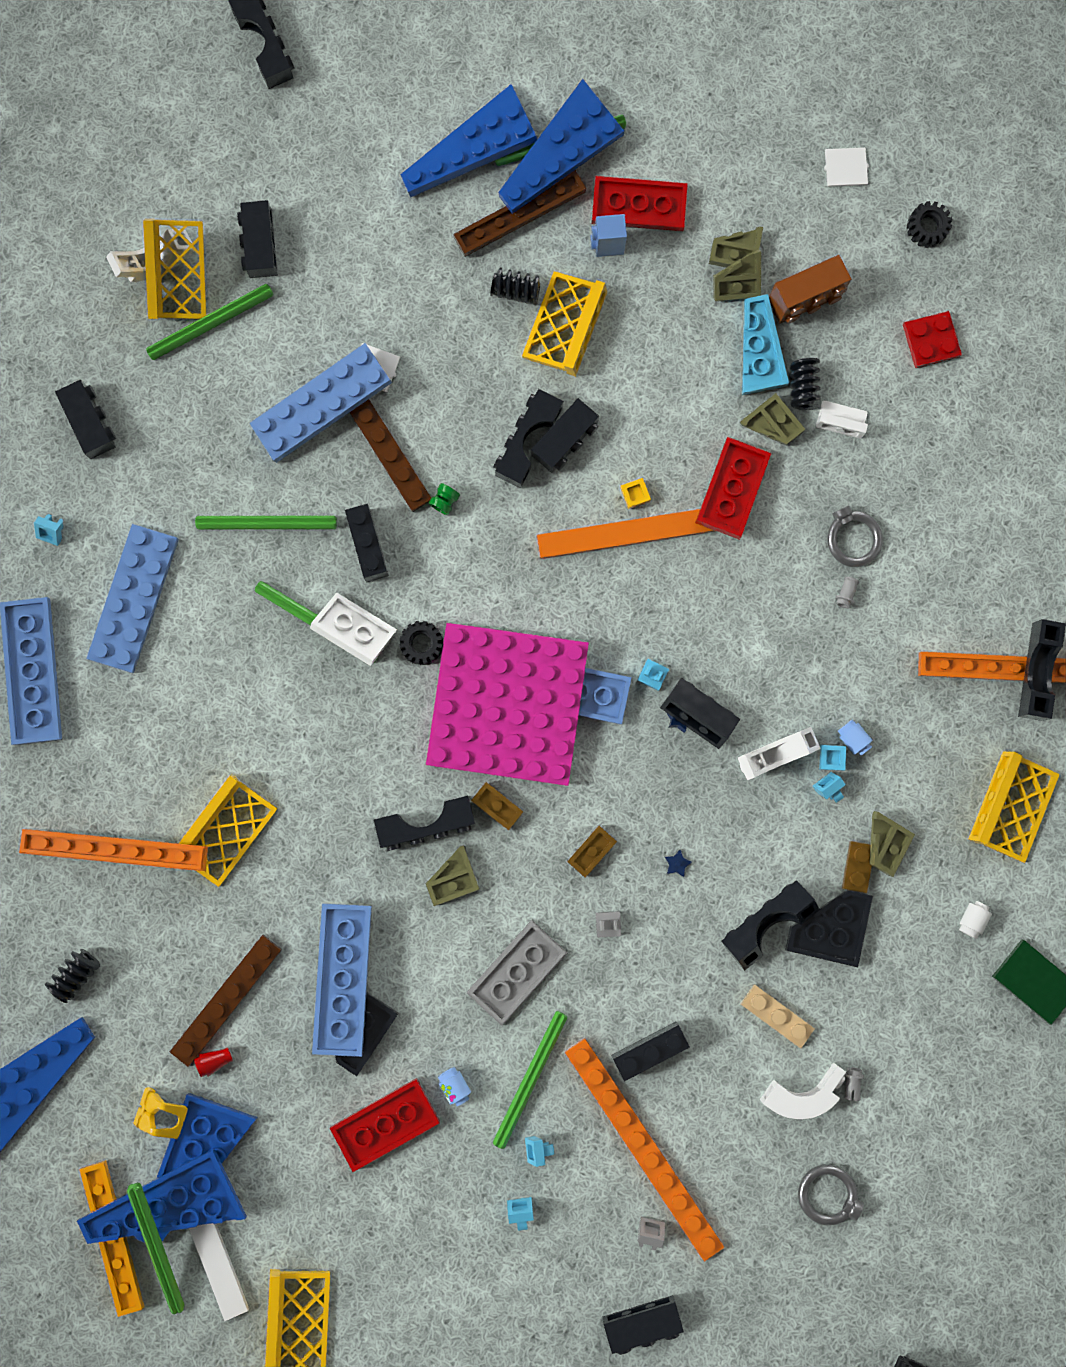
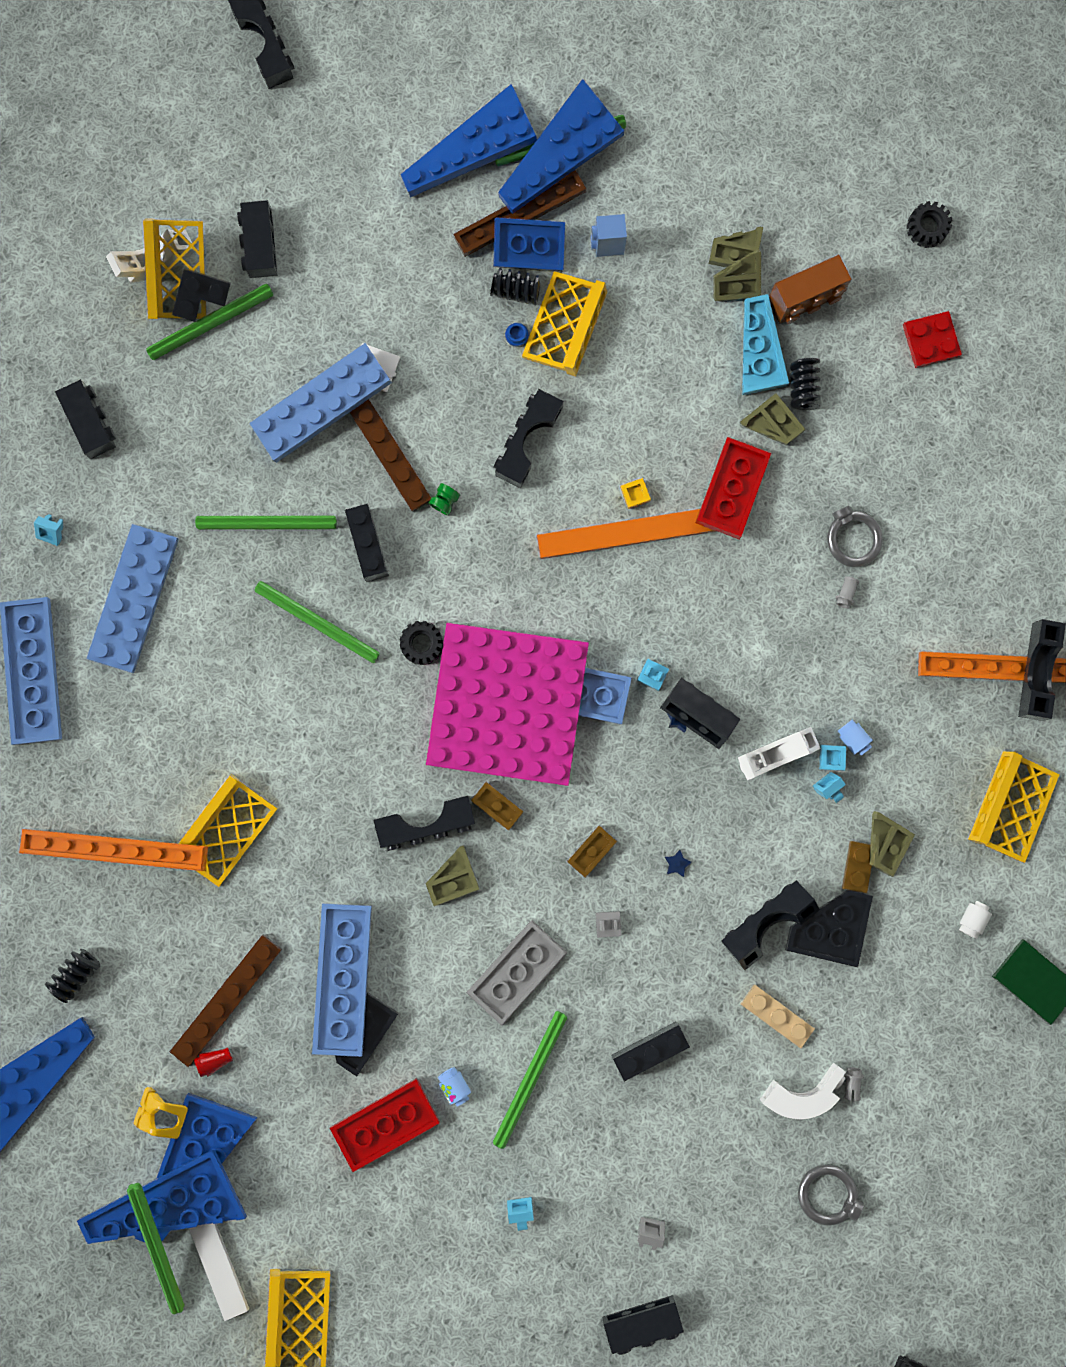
light orange plate [79,1160,145,1317] -> none
white plate [310,593,397,666] -> none
medium azure tile [525,1136,554,1167] -> none
black brick [531,398,599,473] -> none
orange plate [565,1038,724,1262] -> none
red plate [591,176,688,232] -> none
white panel [816,401,868,439] -> none
white piece [824,147,869,187] -> none
none -> black plate [172,268,231,322]
none -> blue plate [493,218,565,271]
none -> blue plate [505,323,529,347]

